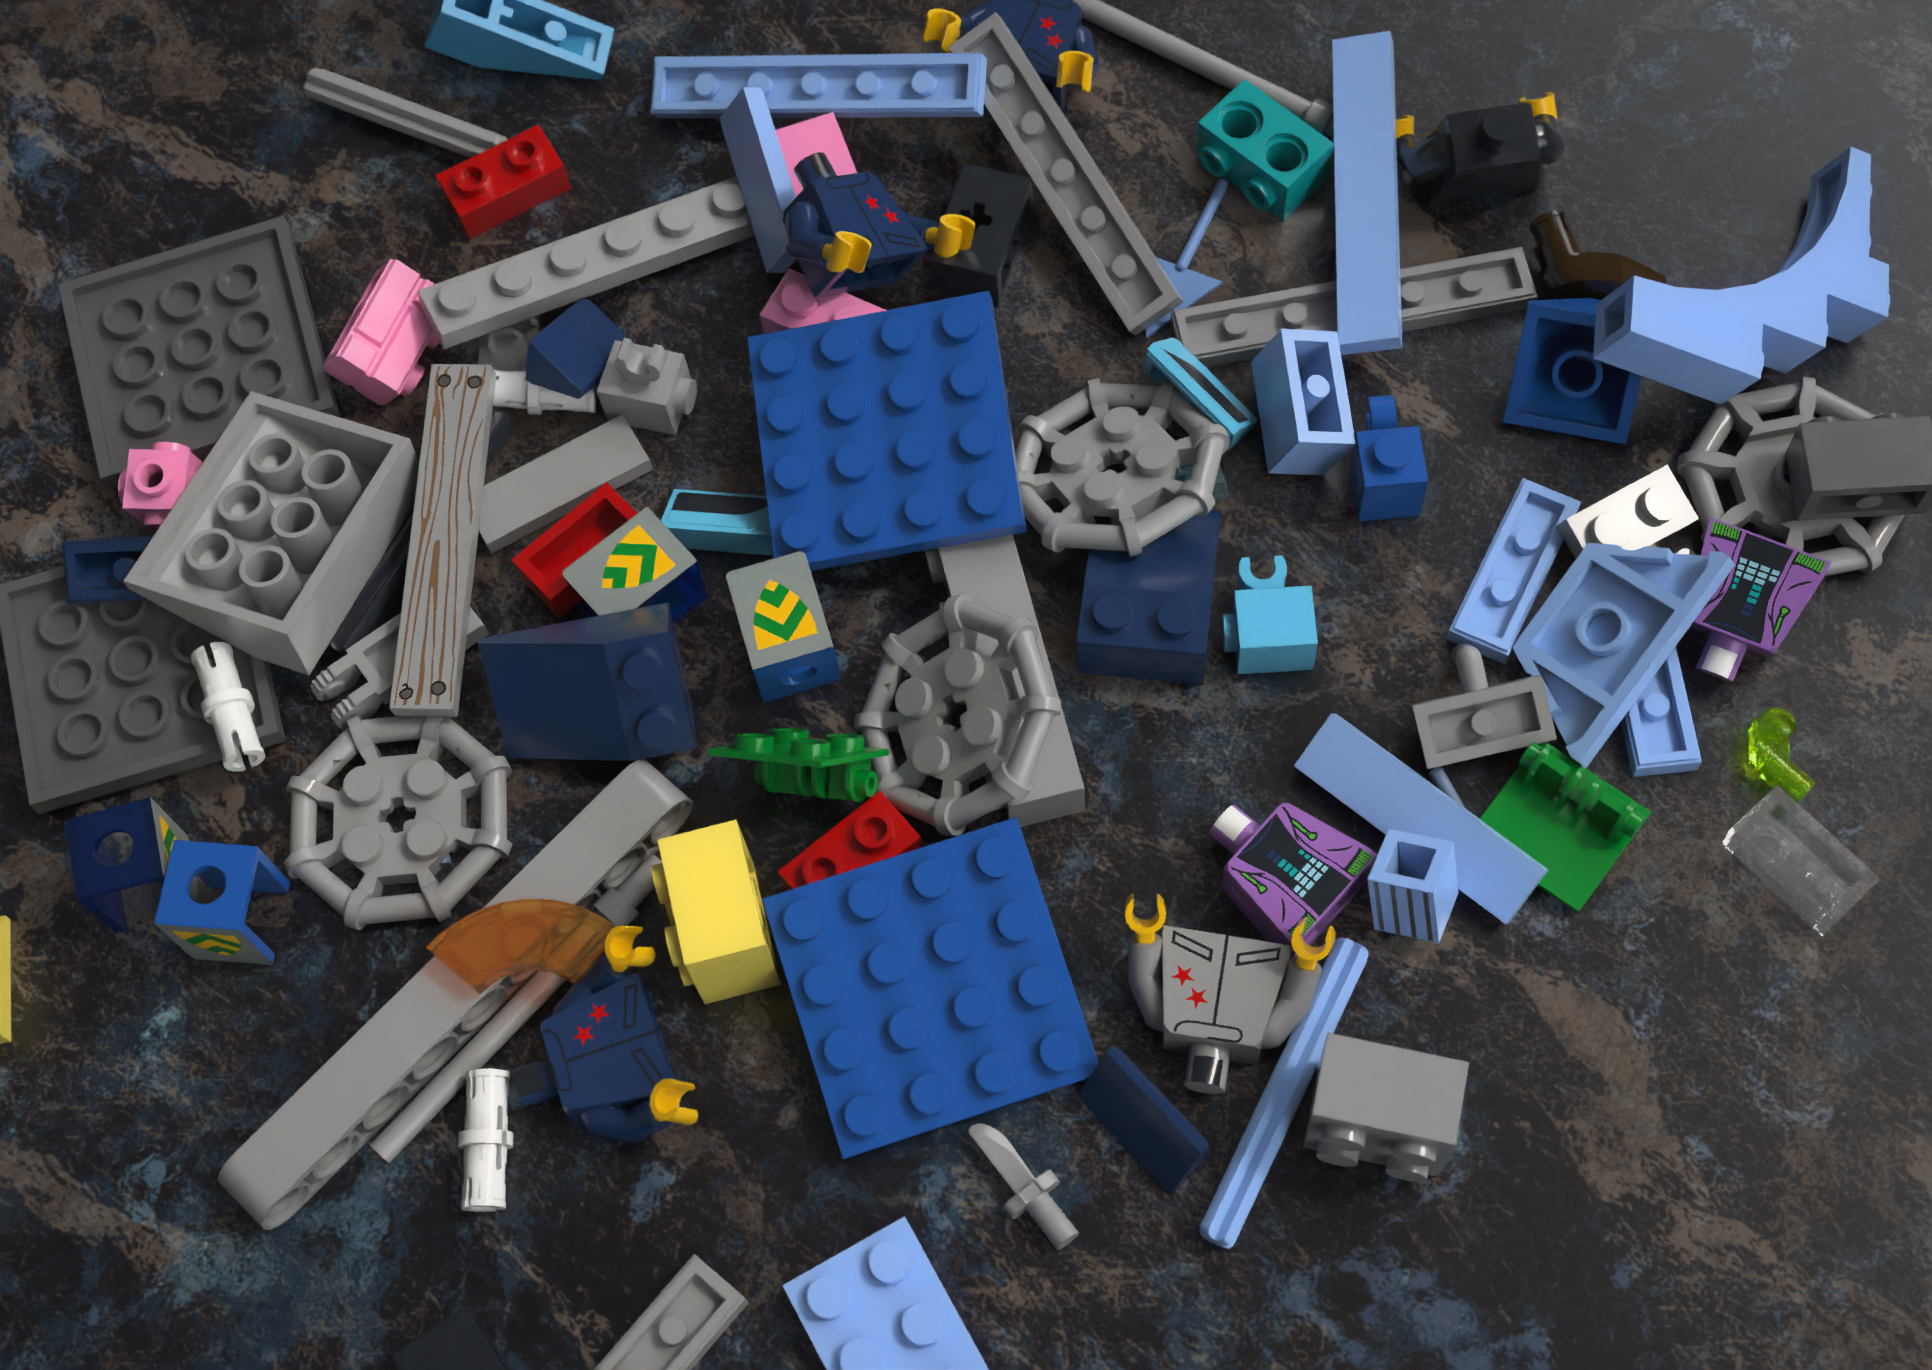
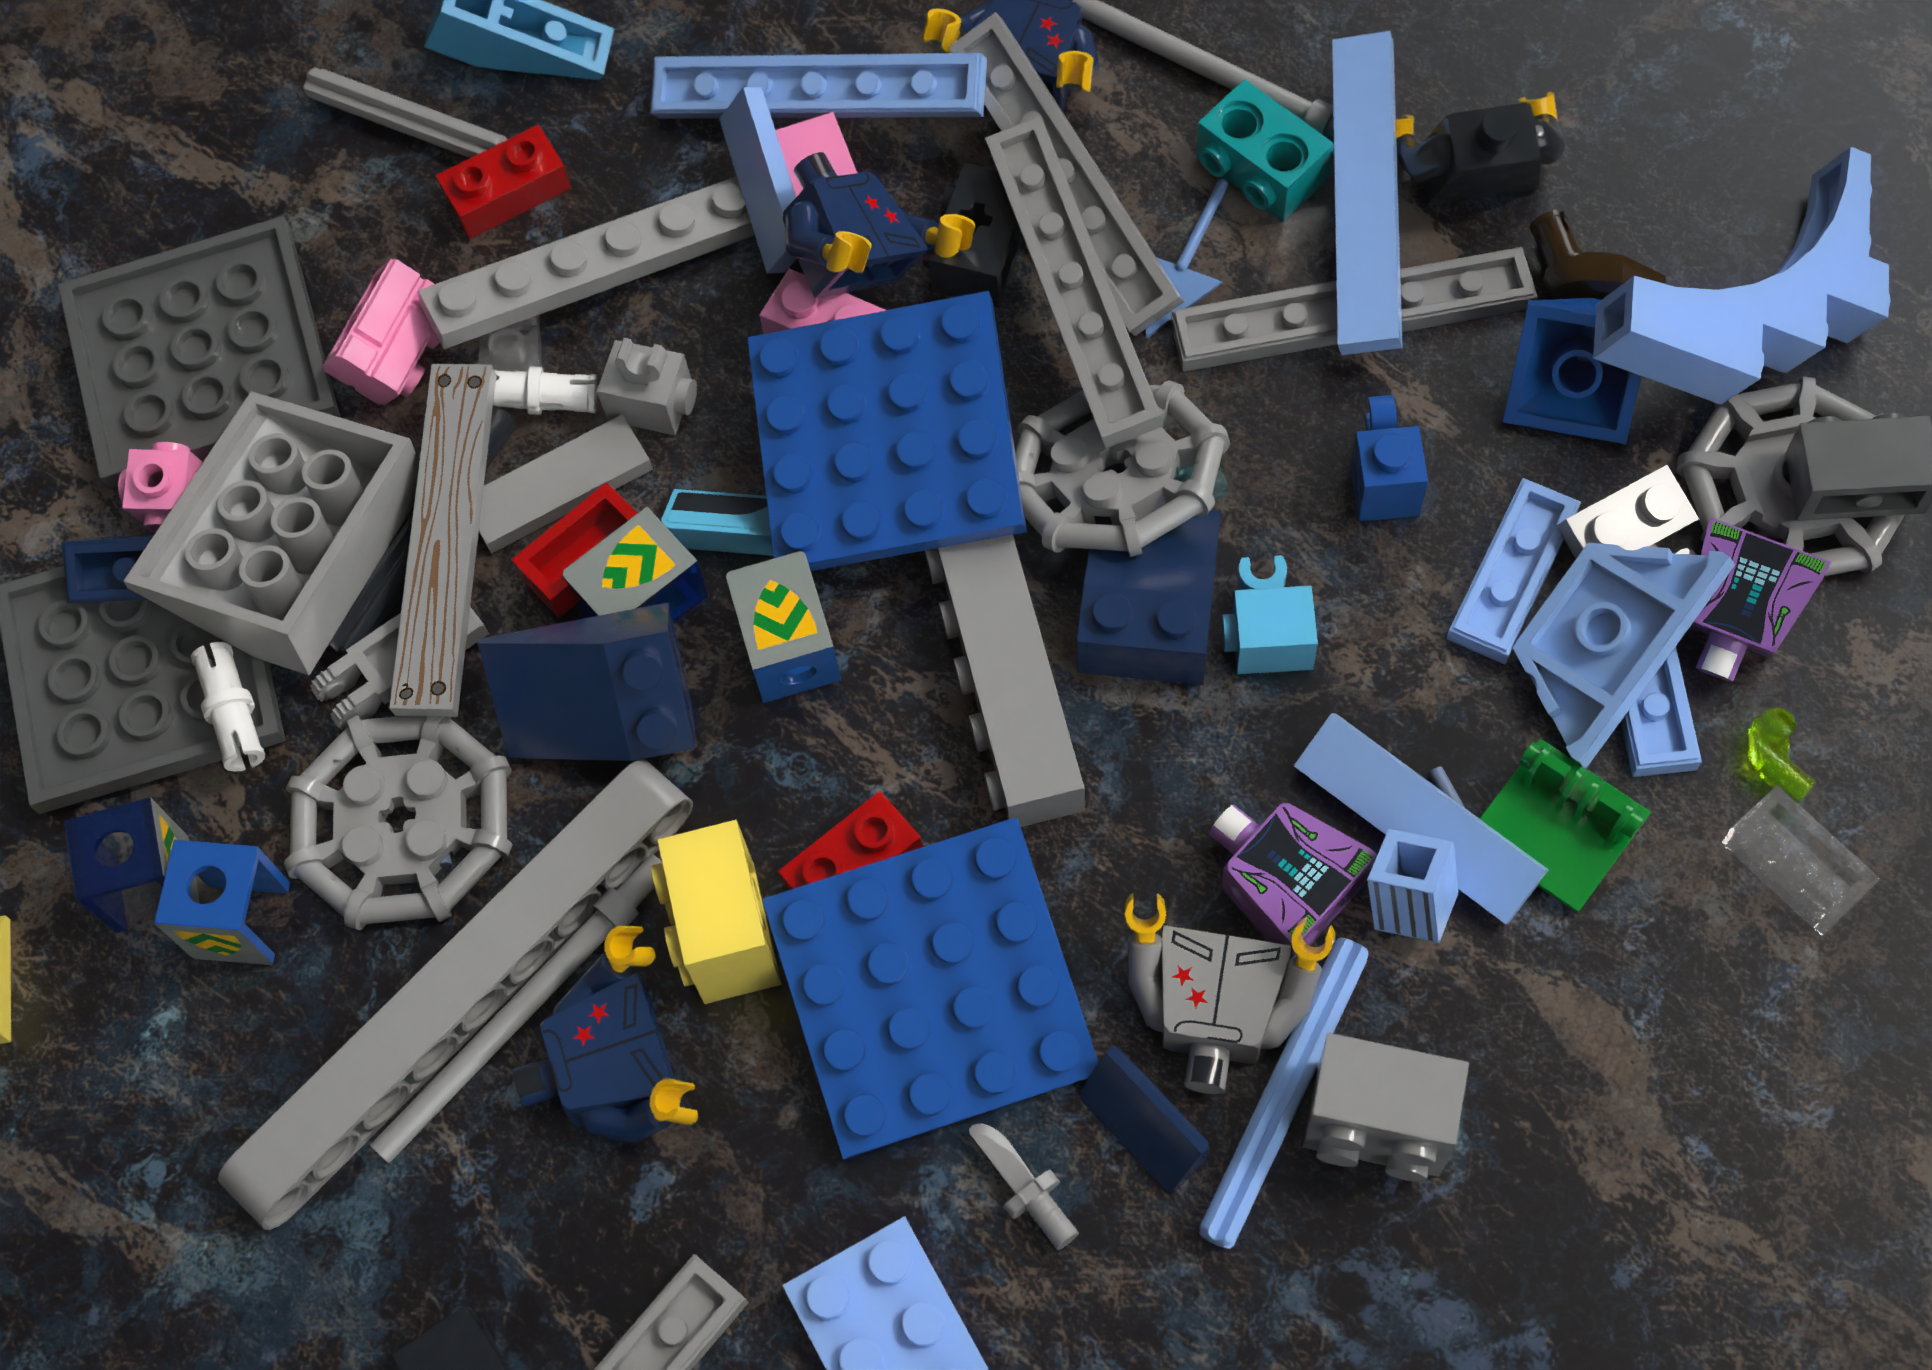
clear orange tile [426,899,615,994] -> none
white pin [458,1069,513,1212] -> none
dark blue slope [525,298,634,399] -> none
green hinge [708,728,889,802] -> none
light grey plate [854,594,1061,837] -> none
medium azure slope [1143,338,1258,451] -> none
light blue brick [1251,329,1356,475] -> none
light grey plate [1411,644,1557,769] -> none
none -> light grey plate [985,116,1164,449]

